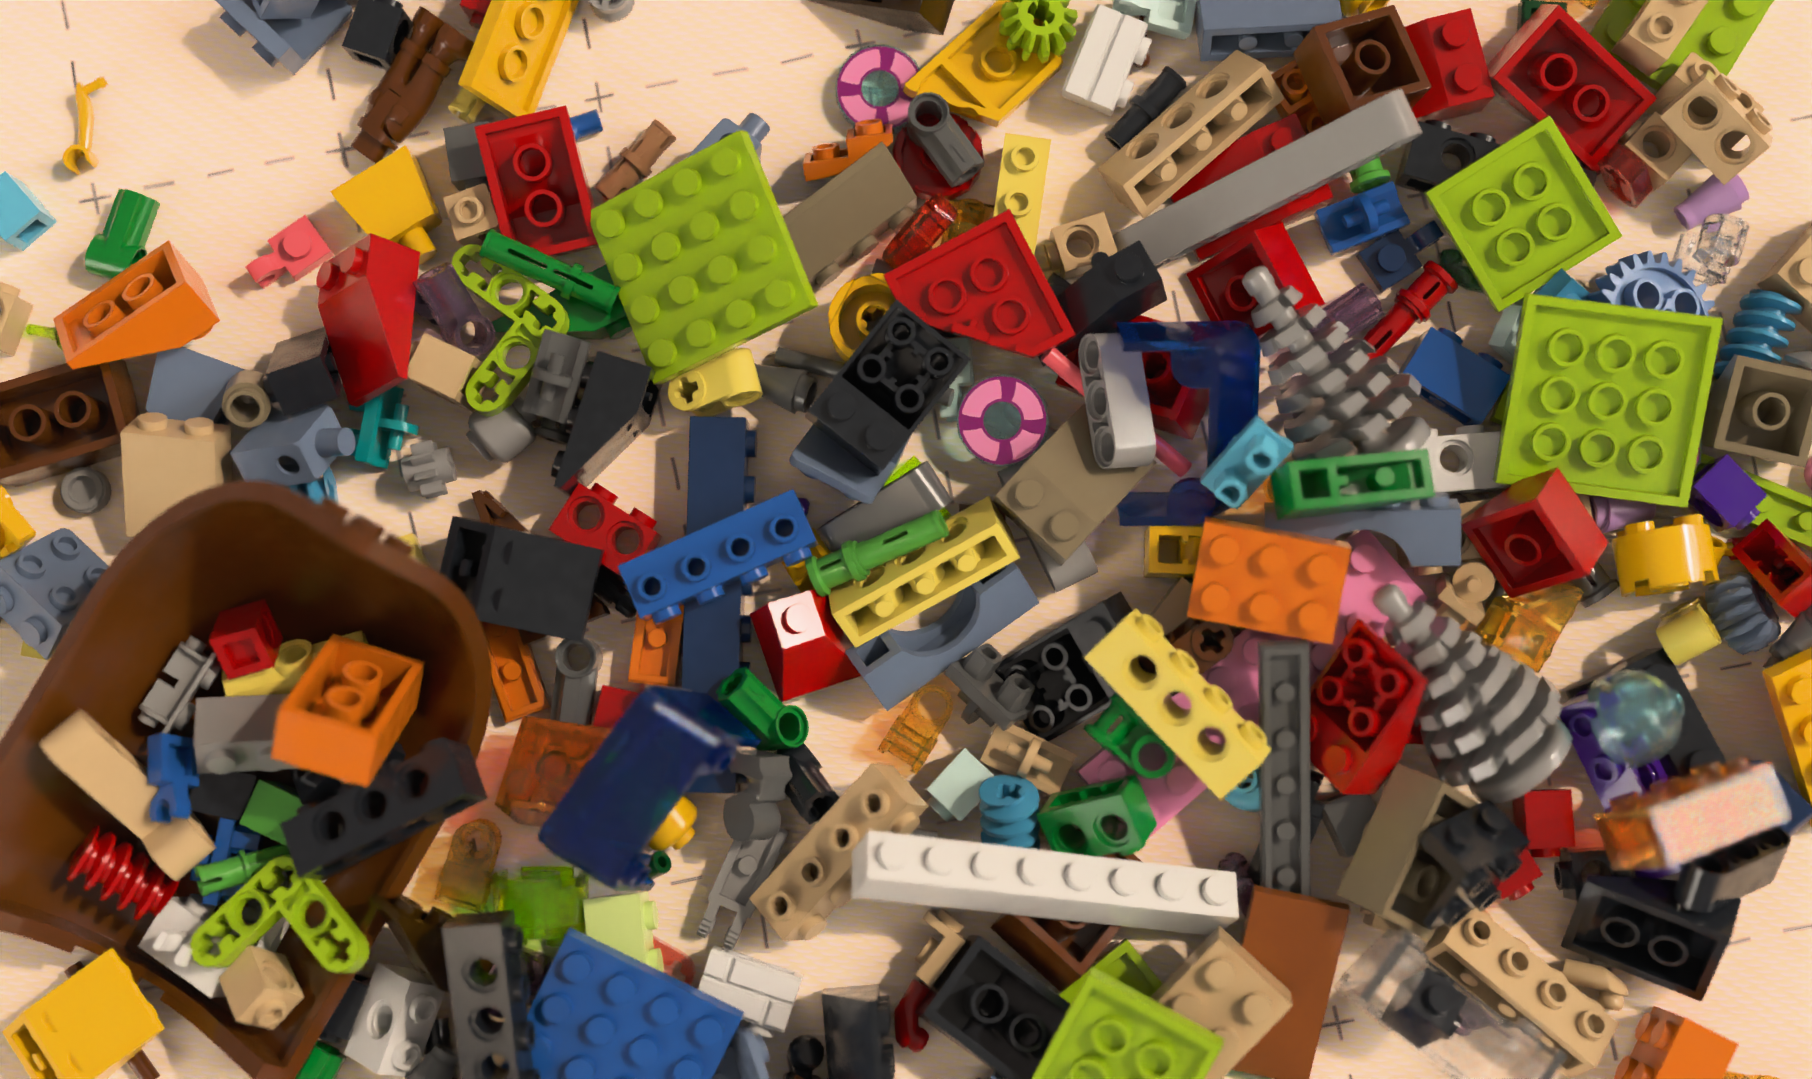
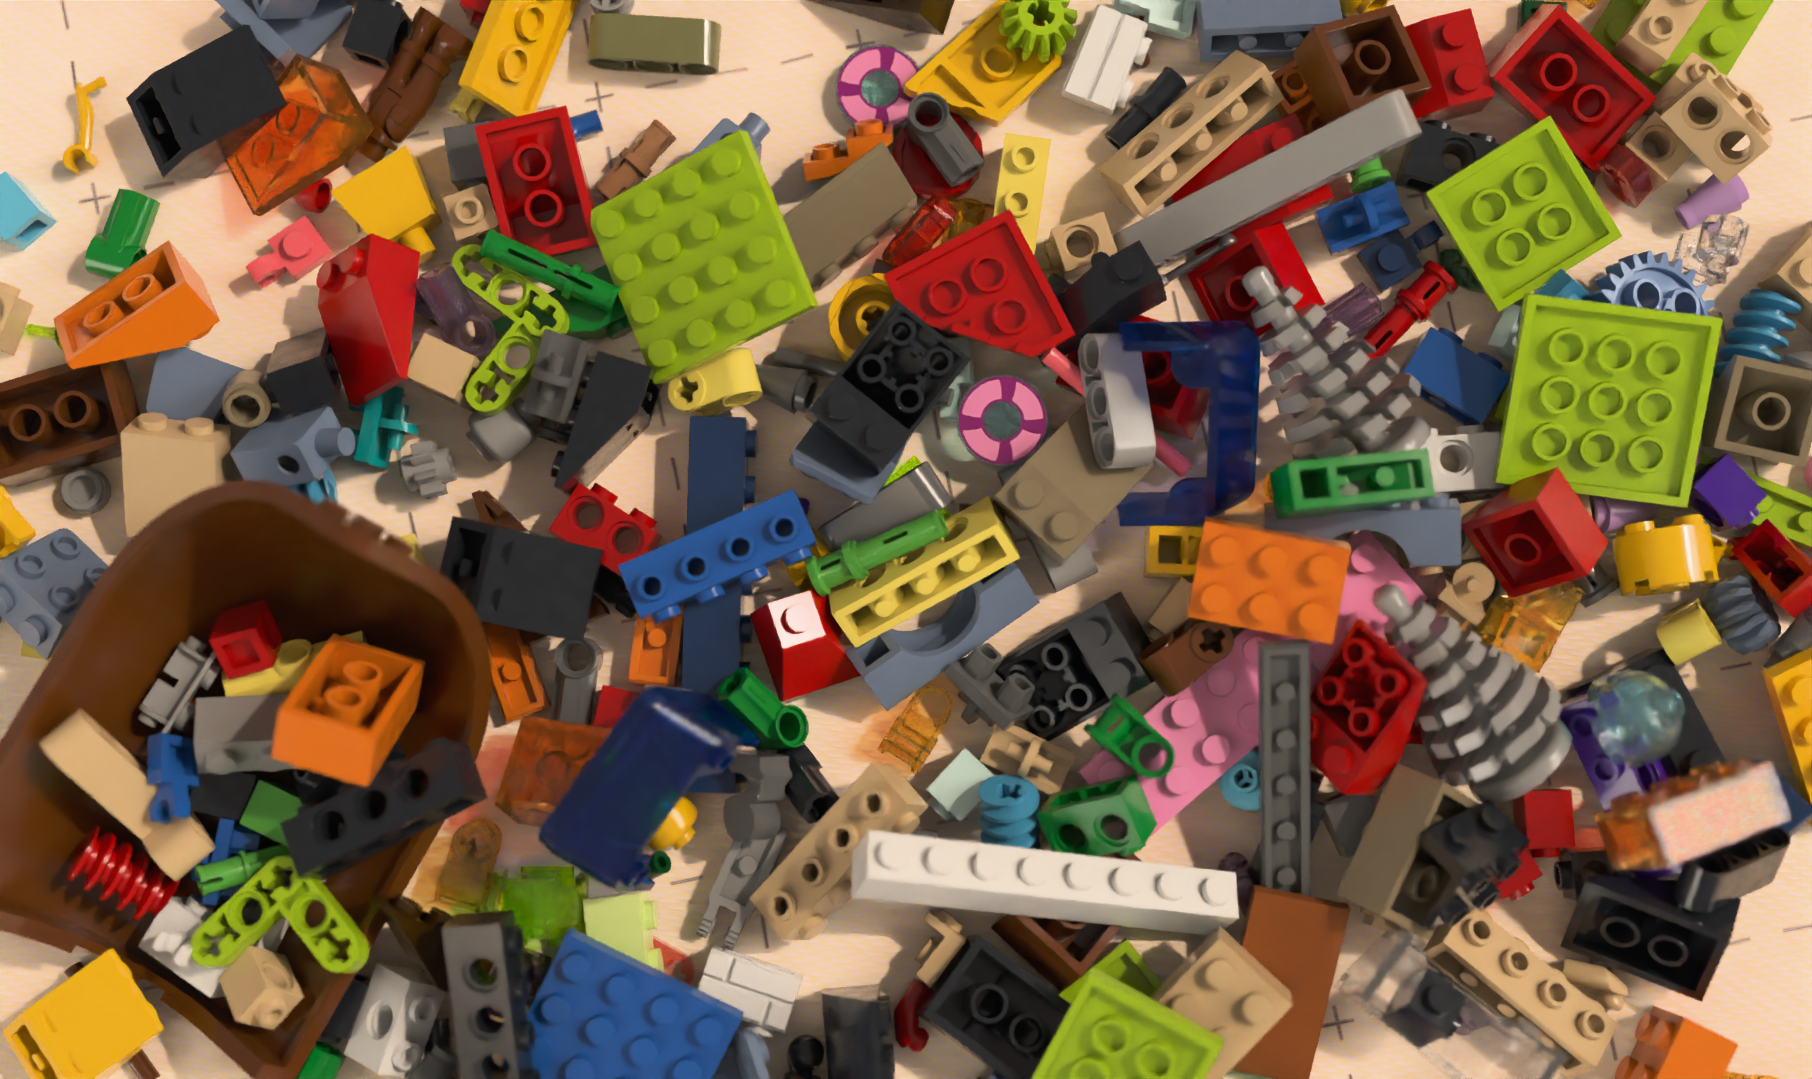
light yellow brick [1084,608,1271,800] -> none
medium azure hips [1200,415,1294,510] -> none
none -> black slope [126,24,287,178]
none -> clear orange slope [225,53,374,217]
none -> red hinge [292,175,333,214]
none -> olive beam [587,13,722,75]
none -> flat silver hinge [1161,234,1237,287]

